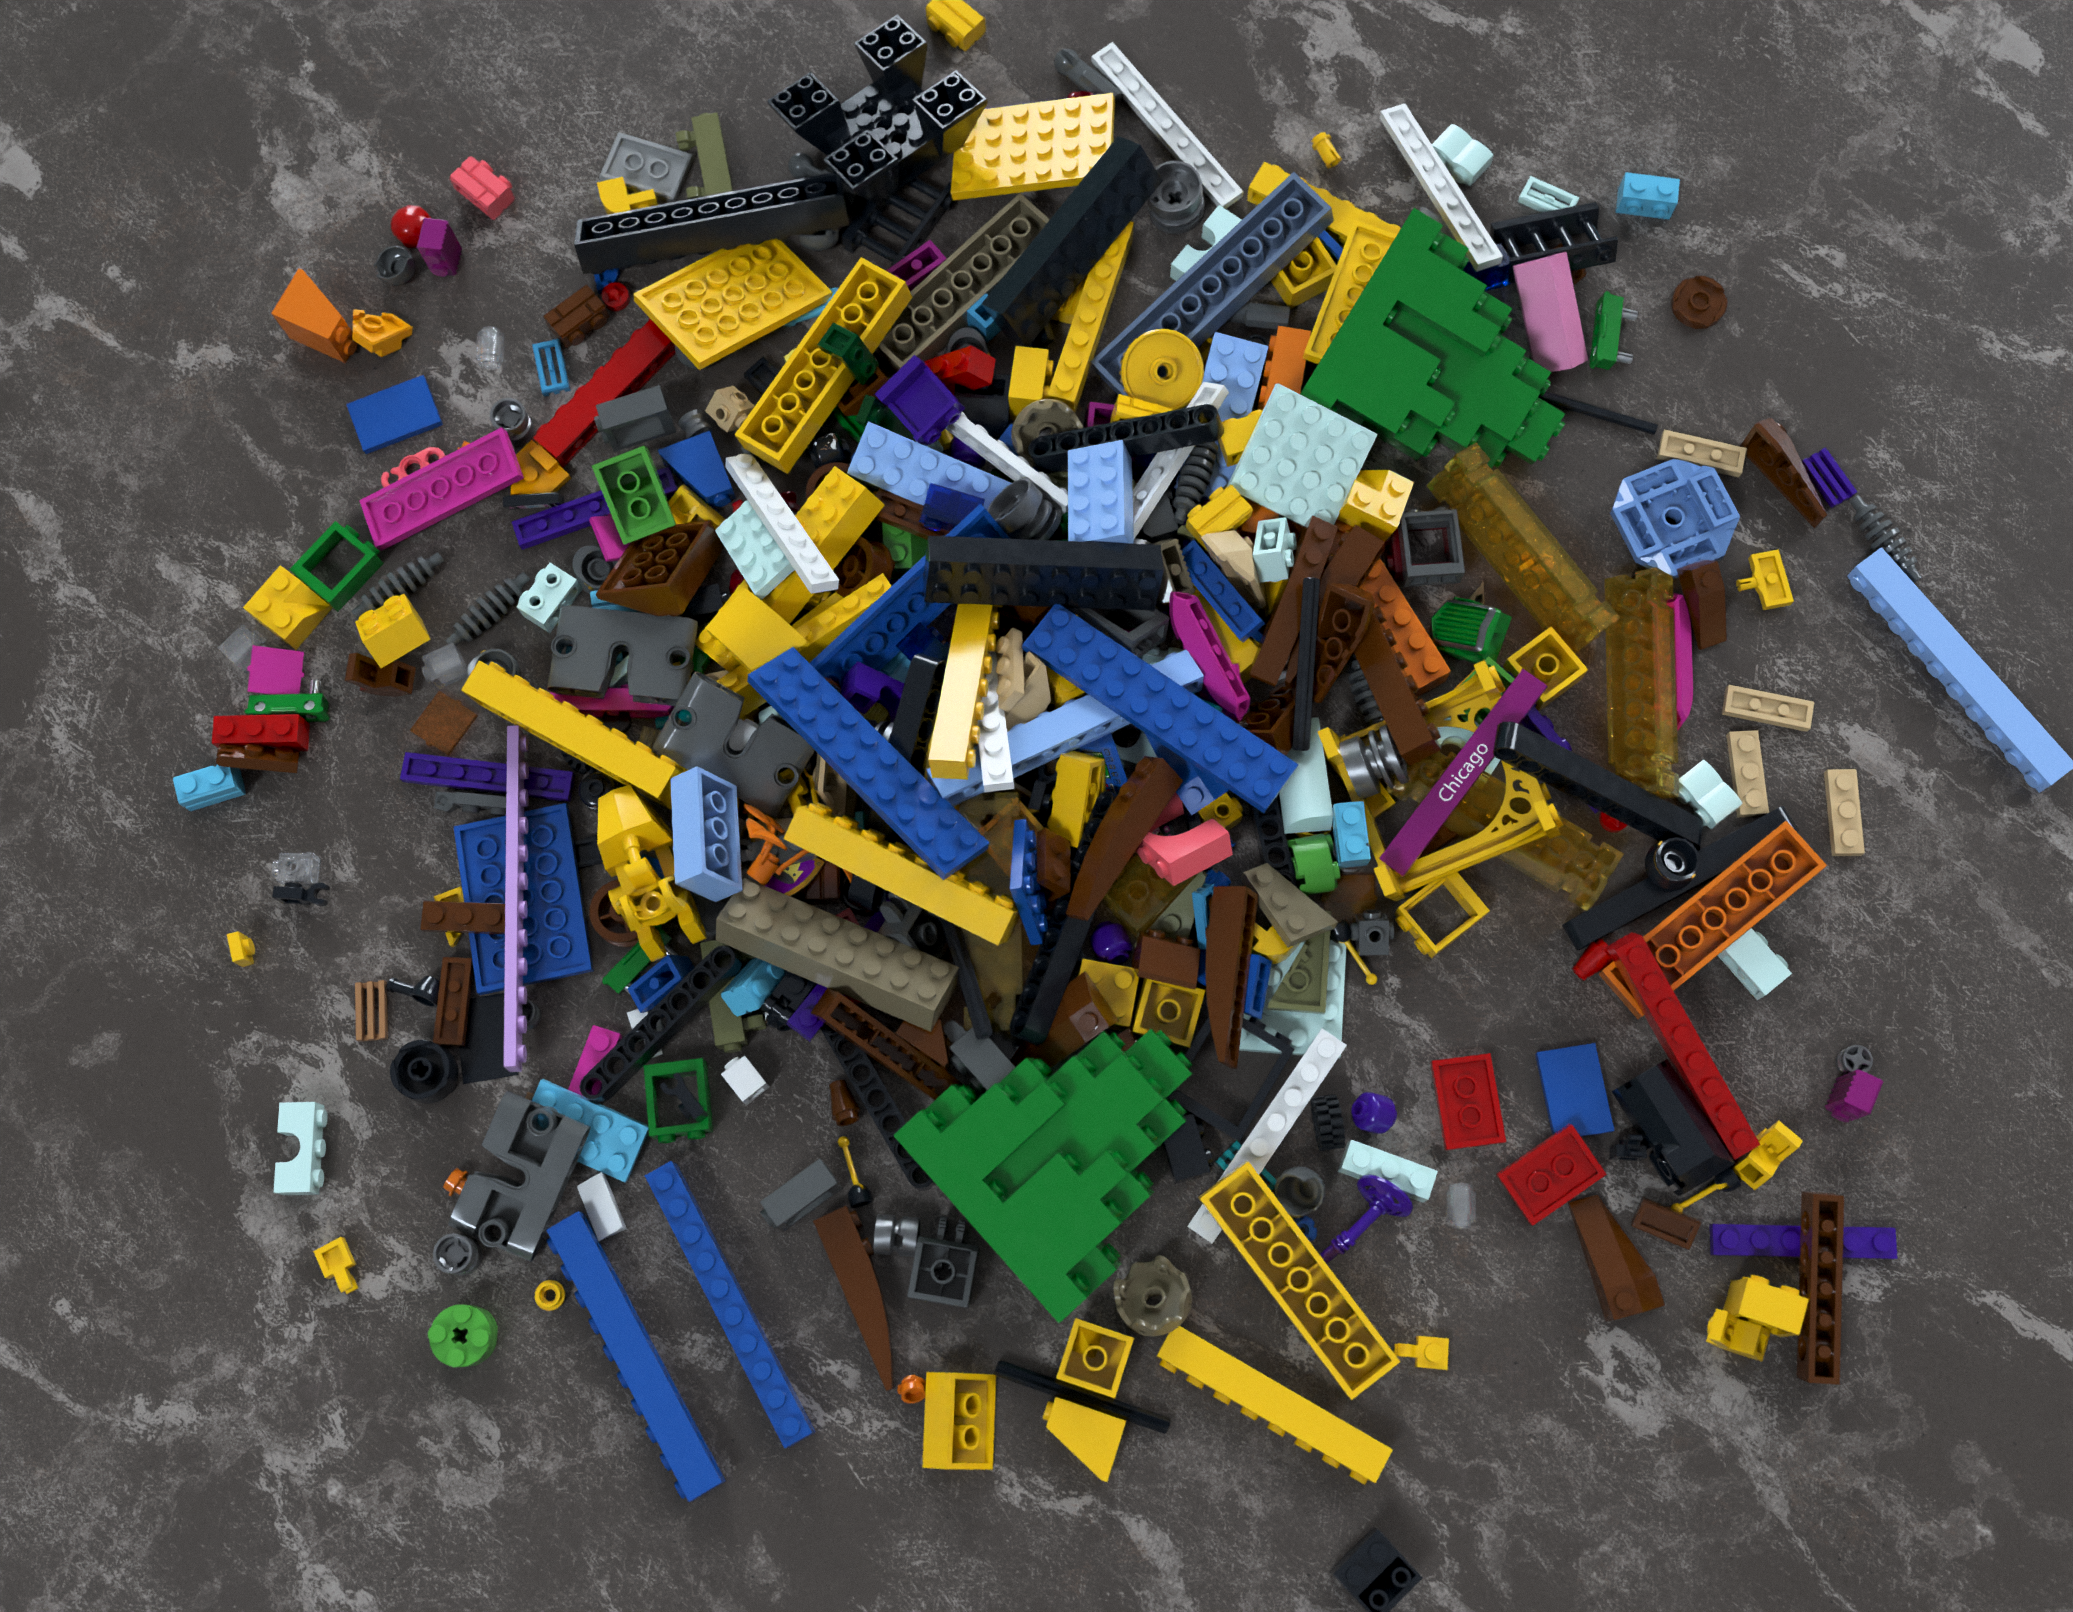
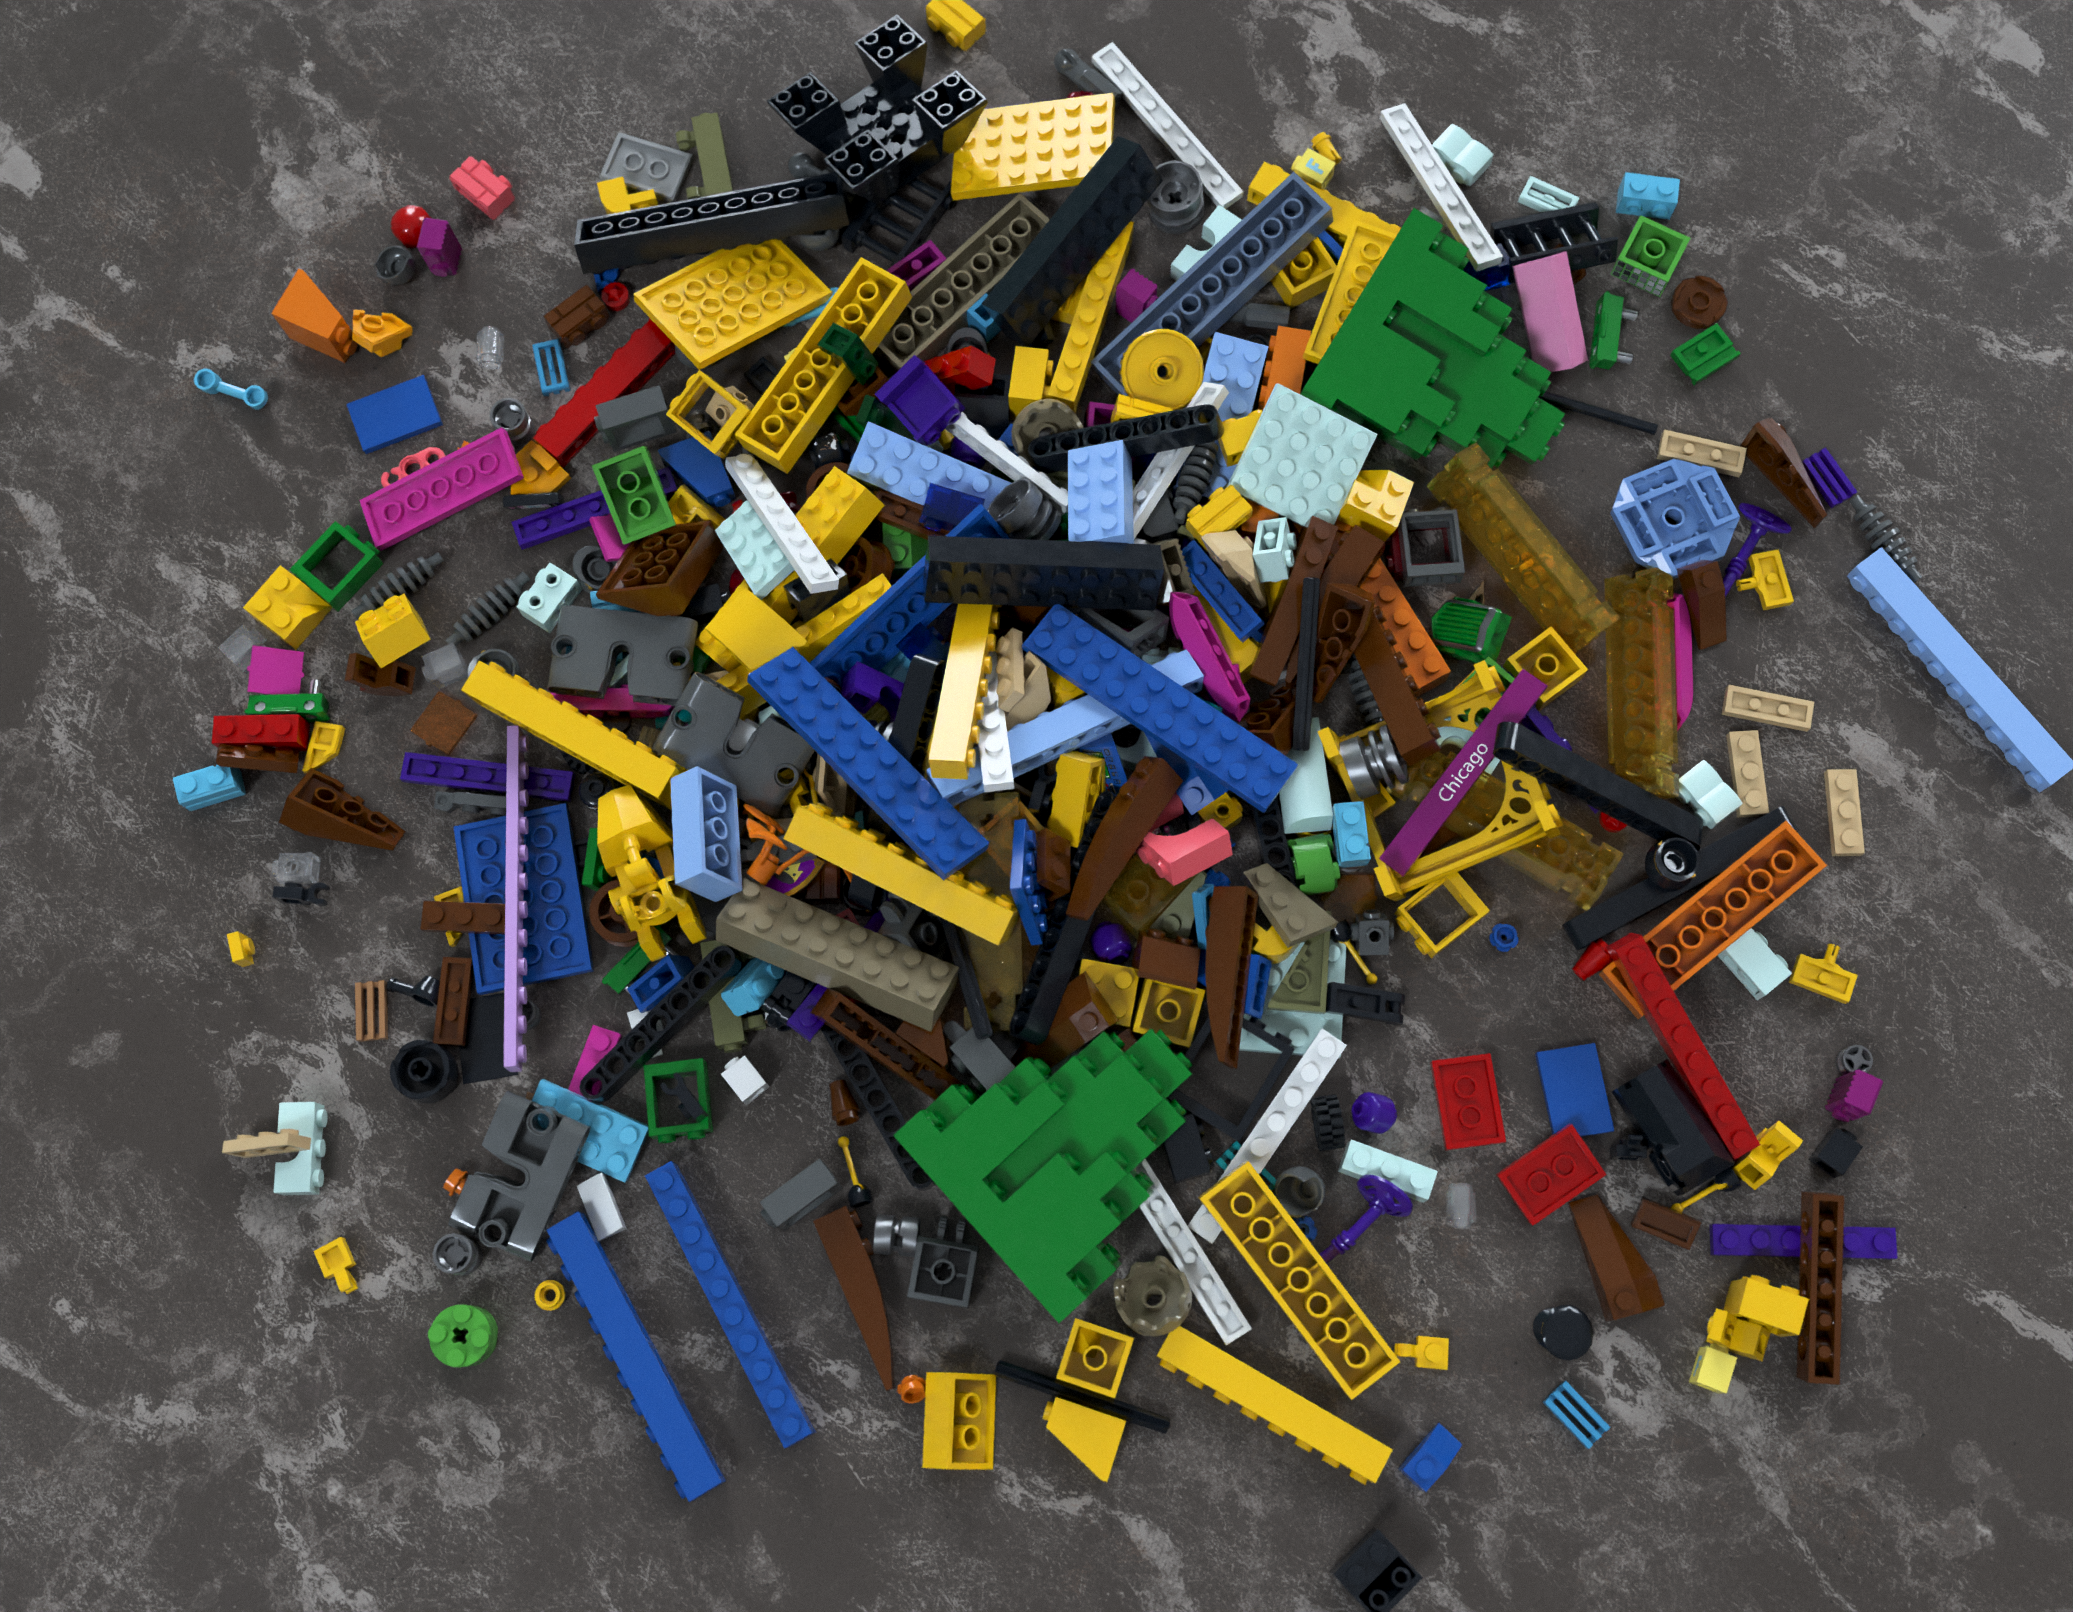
none -> medium azure bar [194,369,268,410]
none -> tan plate [222,1129,311,1158]
none -> reddish brown wedge [279,768,406,851]
none -> yellow tile [302,721,346,773]
none -> green plate [582,828,614,891]
none -> yellow window [666,370,752,459]
none -> black hinge [783,558,851,623]
none -> magenta brick [1115,269,1159,323]
none -> white plate [1134,1159,1252,1346]
none -> light yellow brick [1291,148,1336,189]
none -> black plate [1325,982,1405,1025]
none -> blue slope [1398,1423,1462,1492]
none -> blue plate [1489,923,1519,952]
none -> black piece [1533,1305,1594,1360]
none -> dark azure tile [1543,1381,1610,1449]
none -> bright green brick [1610,215,1690,297]
none -> green plate [1670,323,1741,385]
none -> light yellow brick [1689,1343,1737,1394]
none -> dark purple dish [1723,503,1792,597]
none -> yellow plate [1788,944,1858,1004]
none -> black brick [1808,1128,1863,1178]

